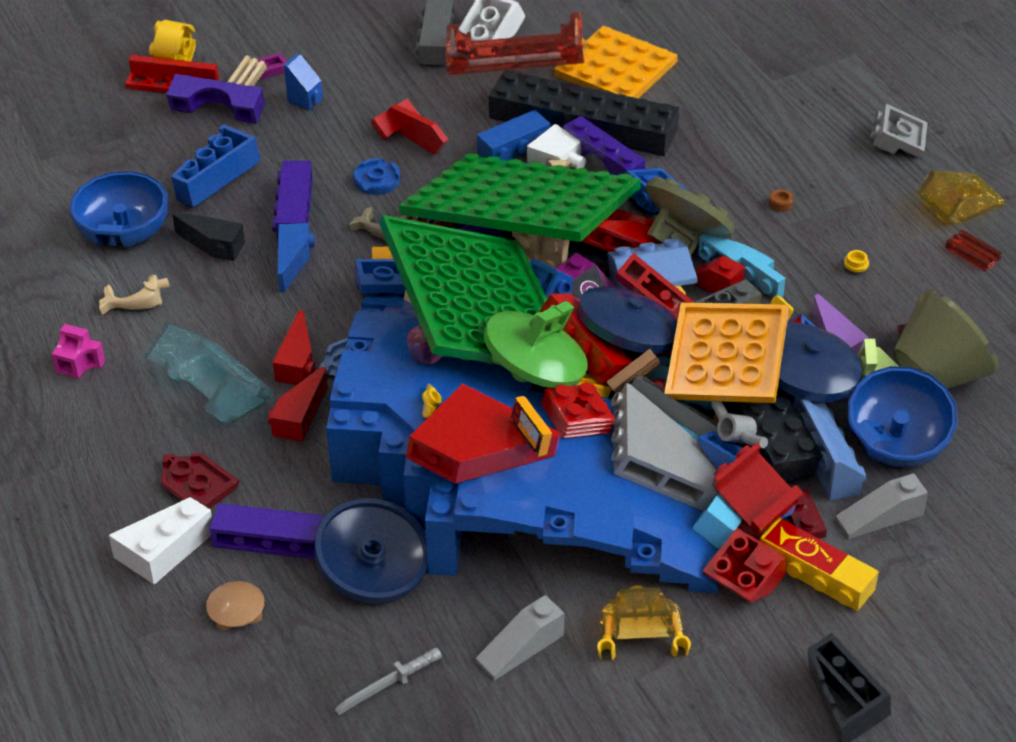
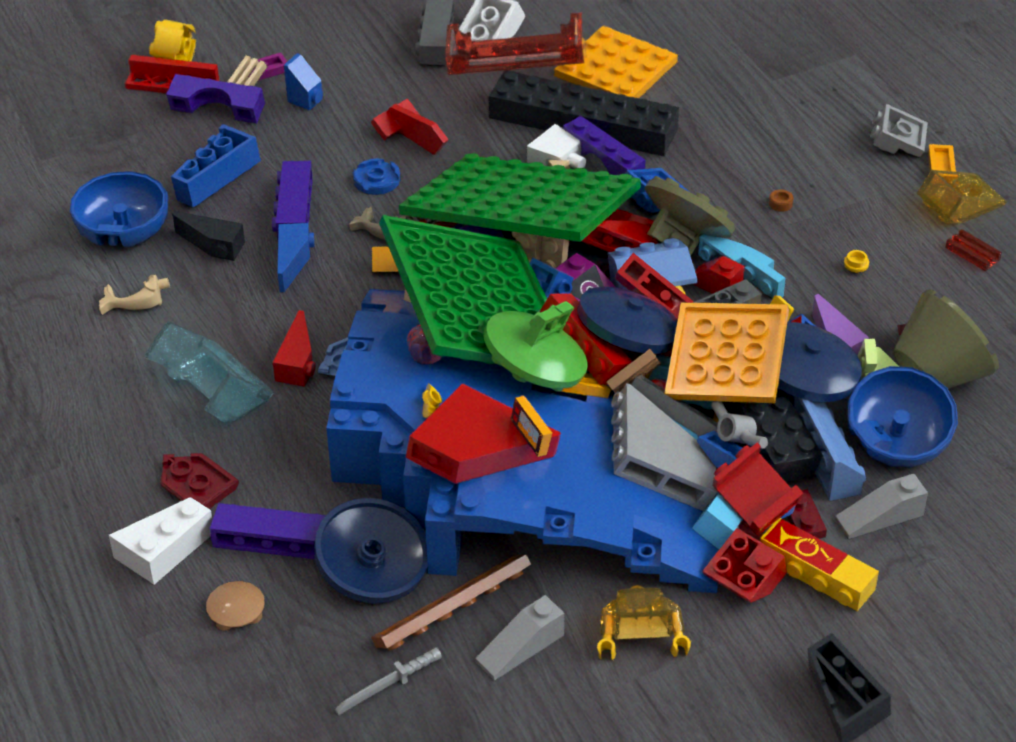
dark pink brick [51,324,105,379] -> none
red slope [268,367,328,442] -> none
blue plate [354,259,406,295] -> none
blue brick [477,110,551,161] -> none
red brick [541,382,615,438] -> none
none -> plate [371,554,531,650]
none -> light orange tile [928,144,956,183]

